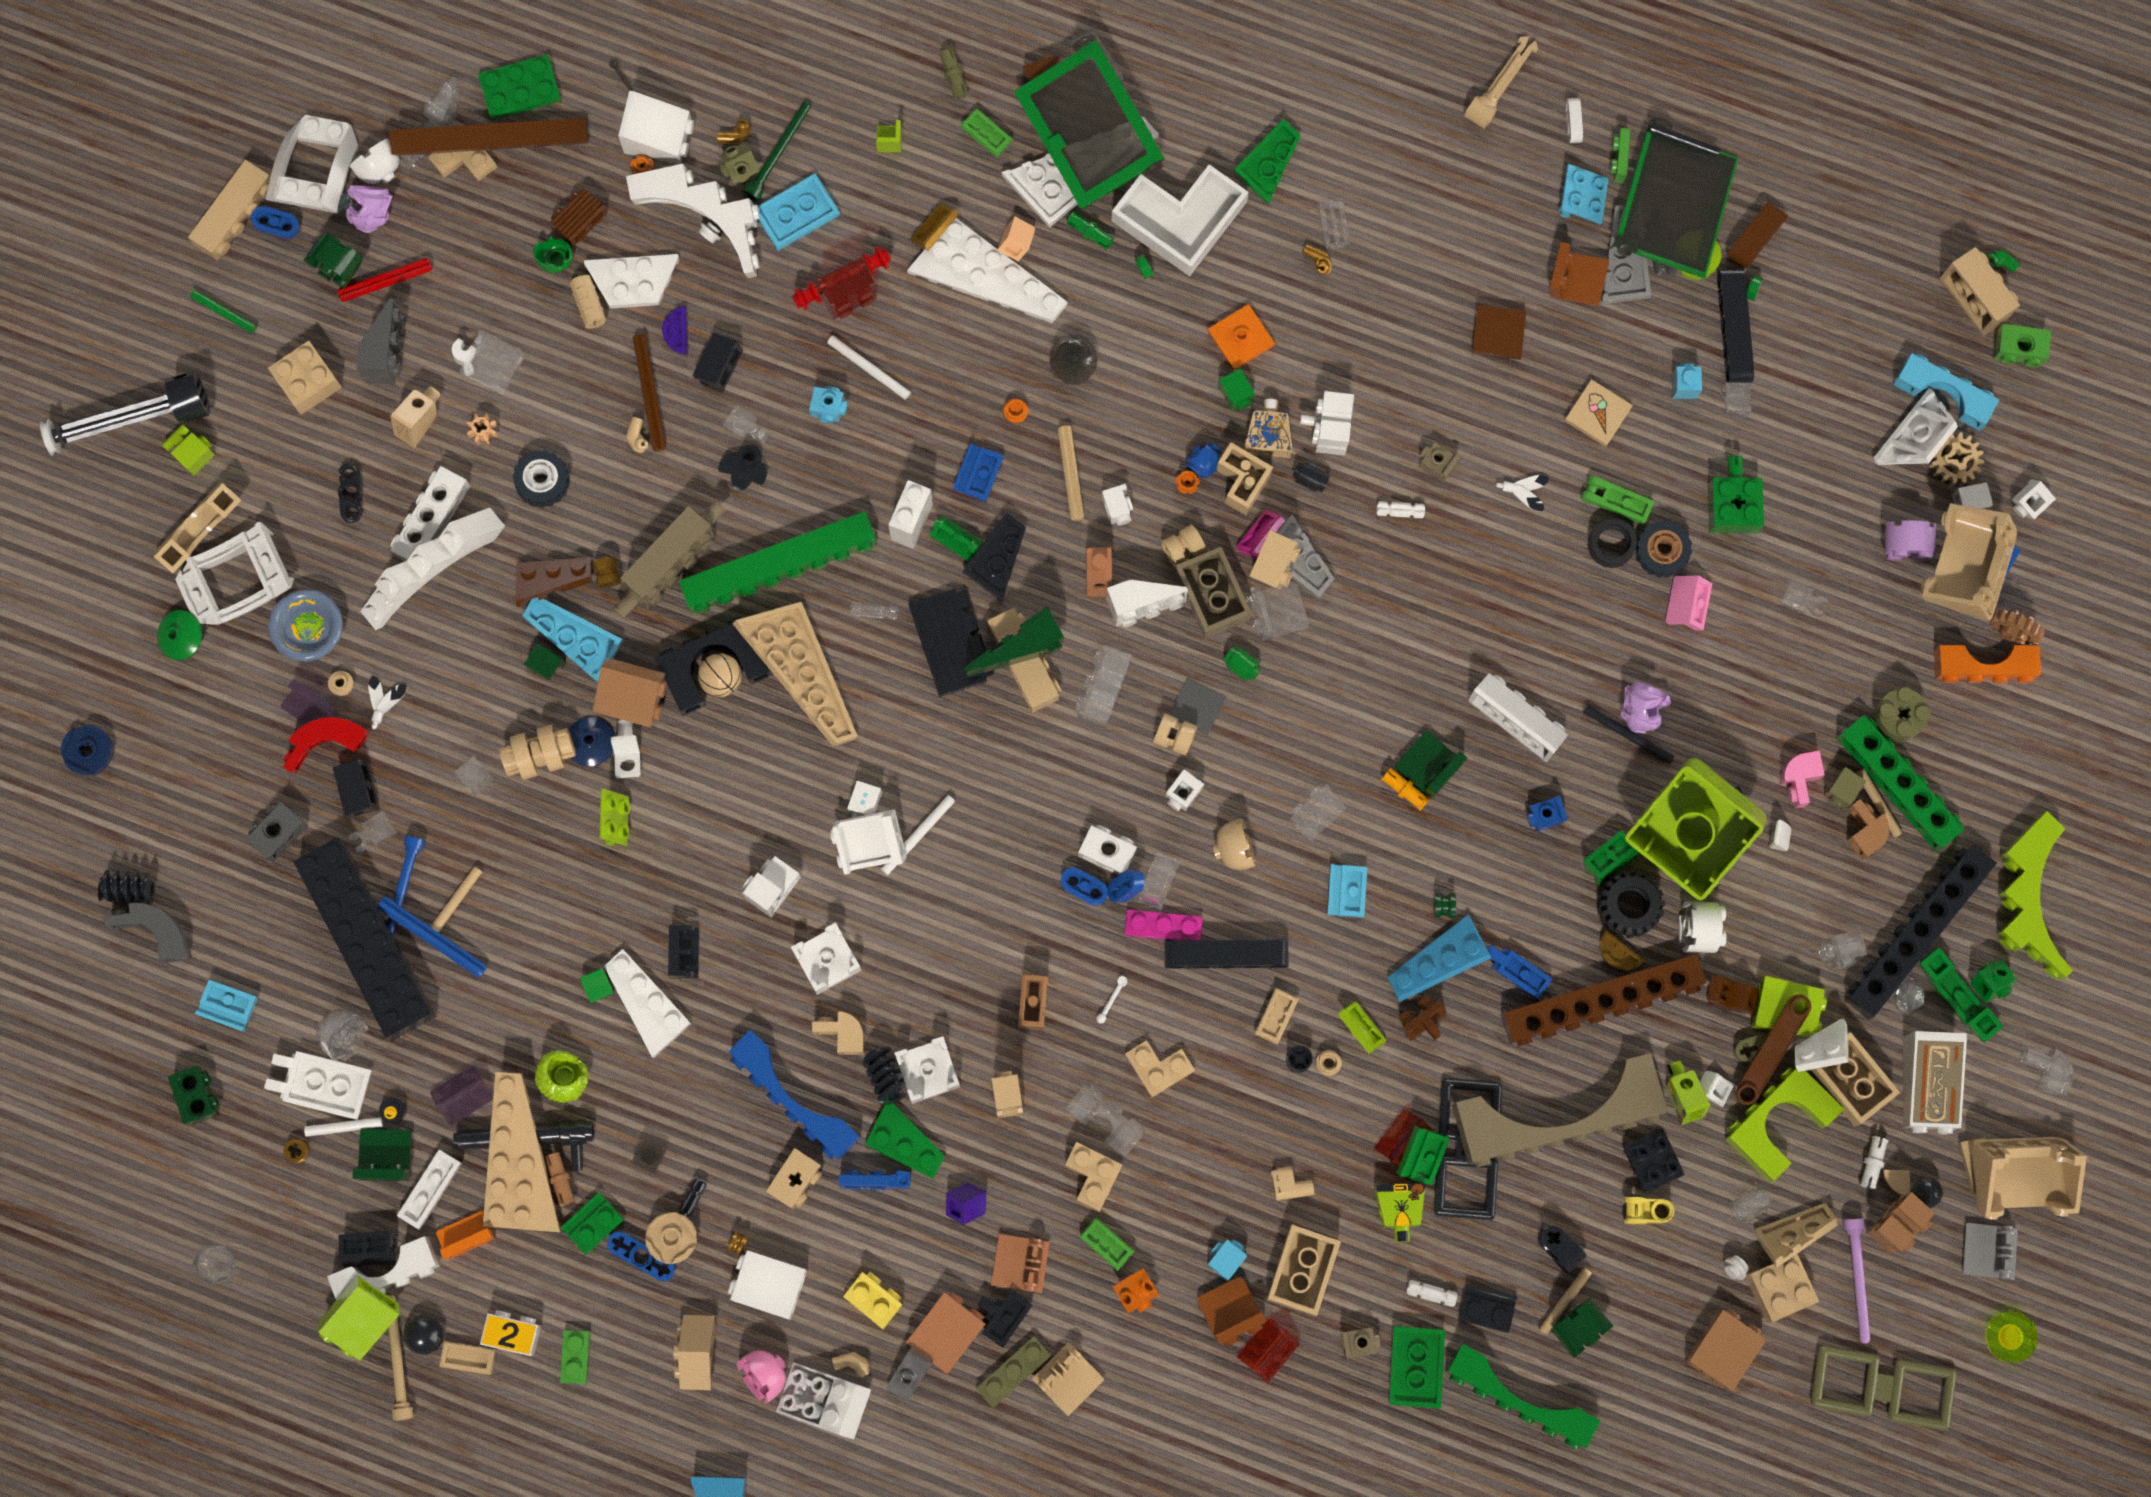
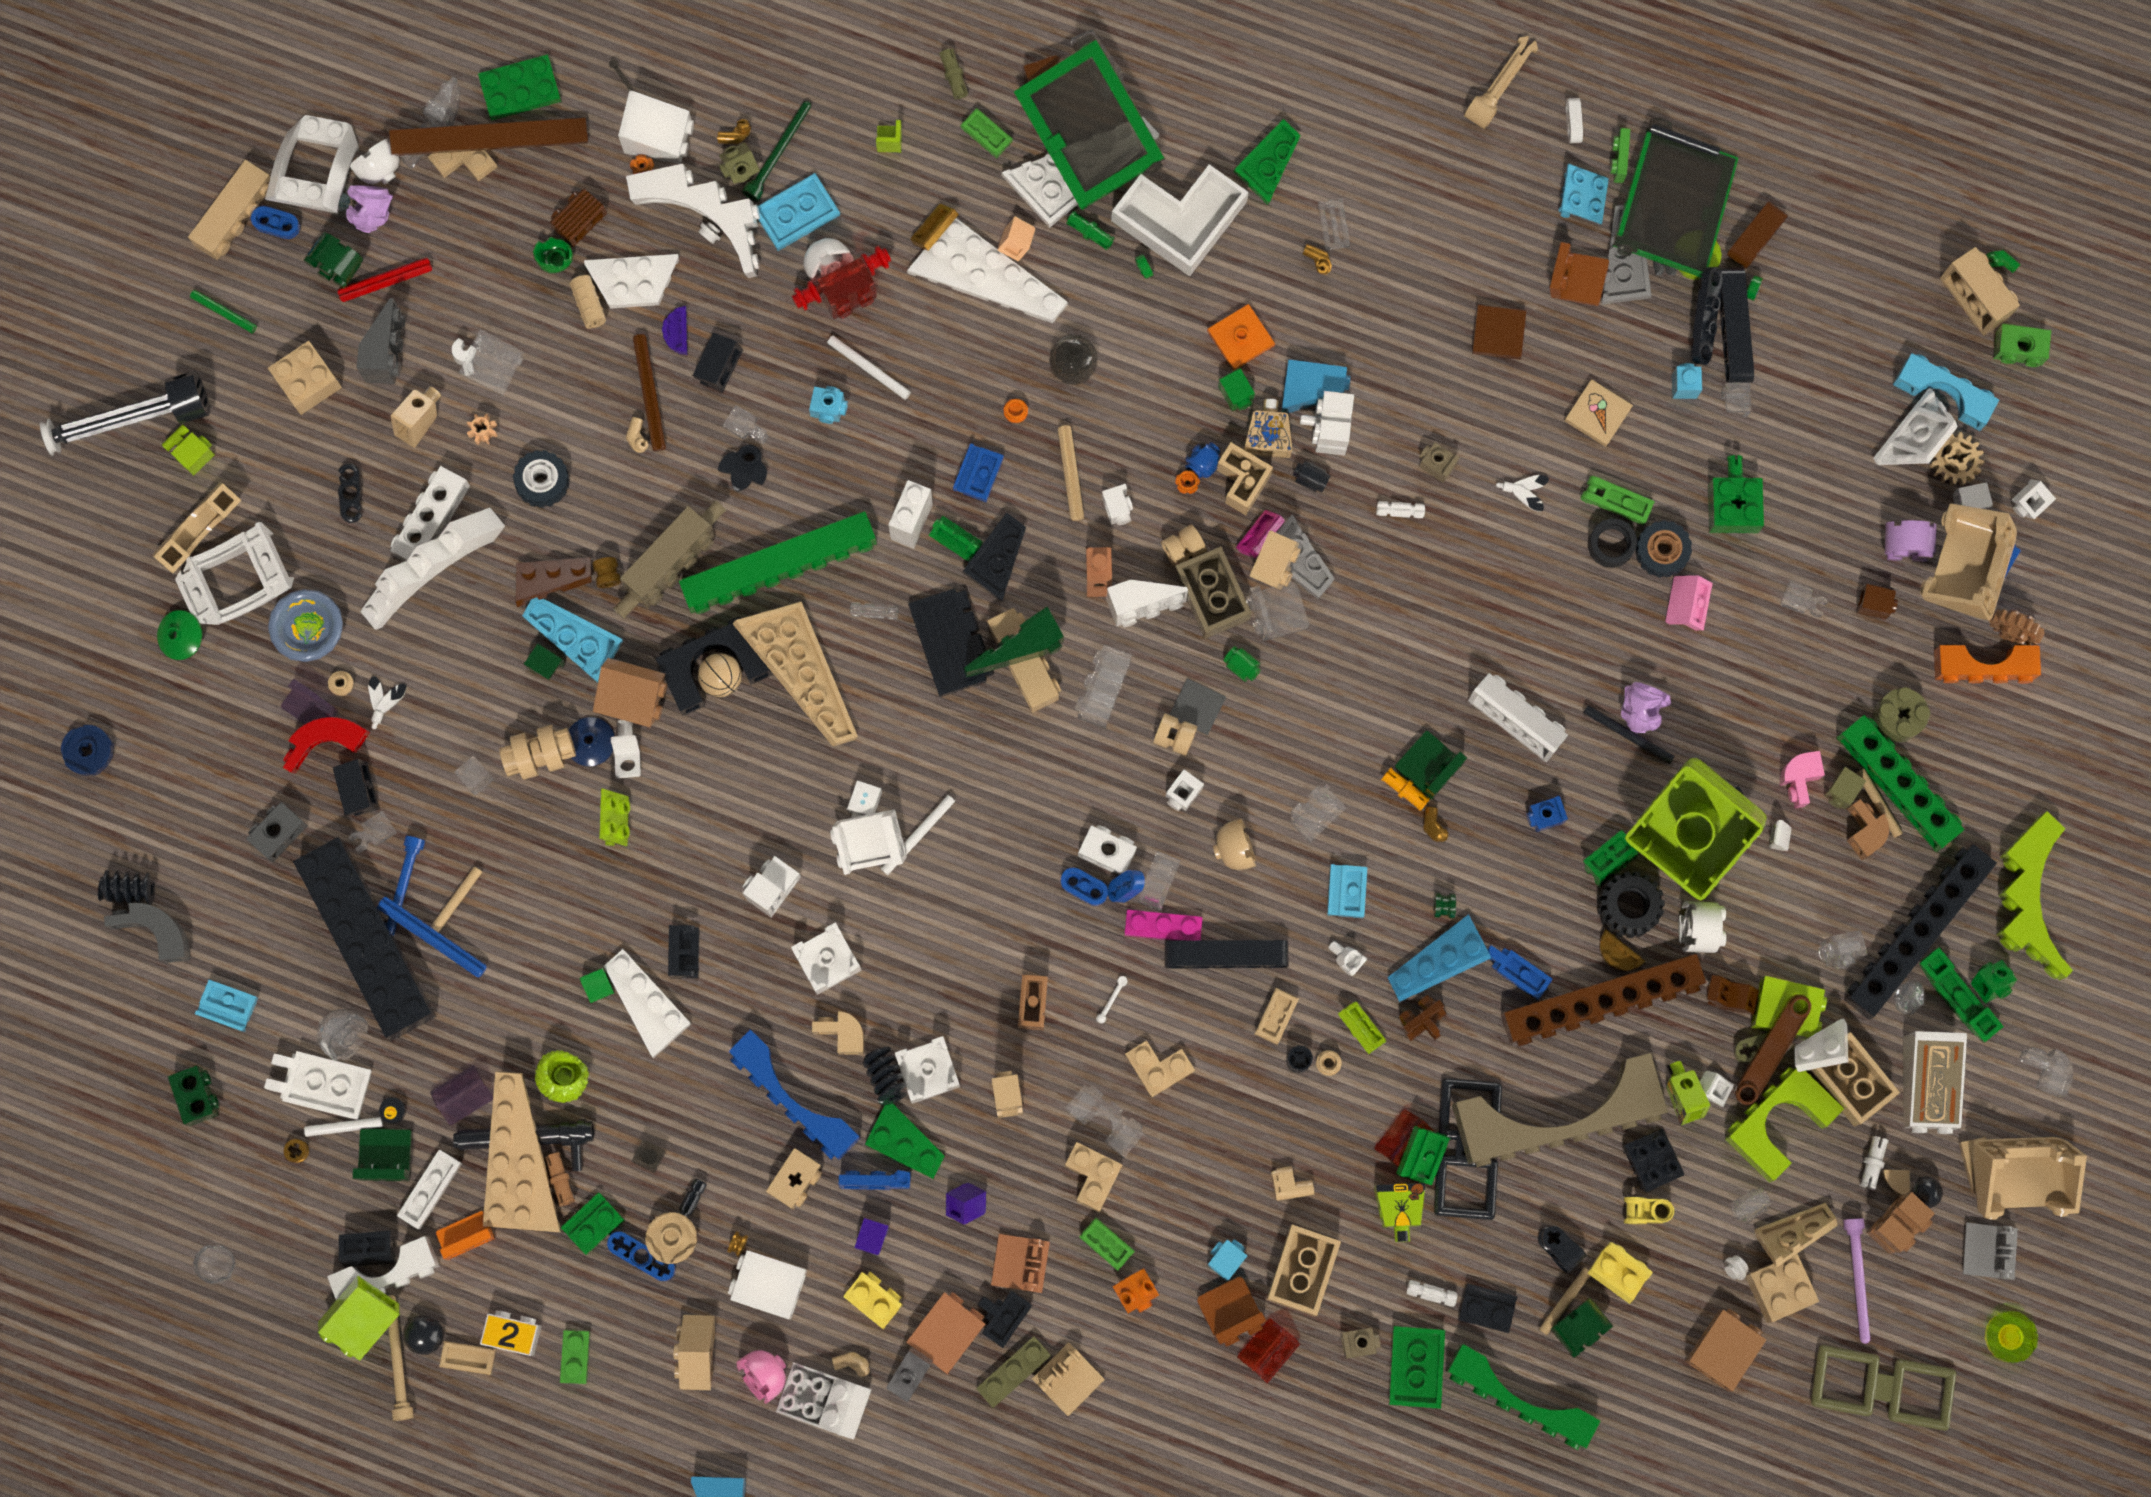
none -> white cylinder [803,238,854,287]
none -> dark purple panel [854,1218,890,1255]
none -> dark azure slope [1281,360,1351,413]
none -> white piece [1329,941,1367,976]
none -> pearl gold arm [1423,807,1449,842]
none -> light yellow bracket [1588,1242,1653,1304]
none -> black plate [1690,267,1723,365]
none -> reddish brown brick [1856,584,1898,620]

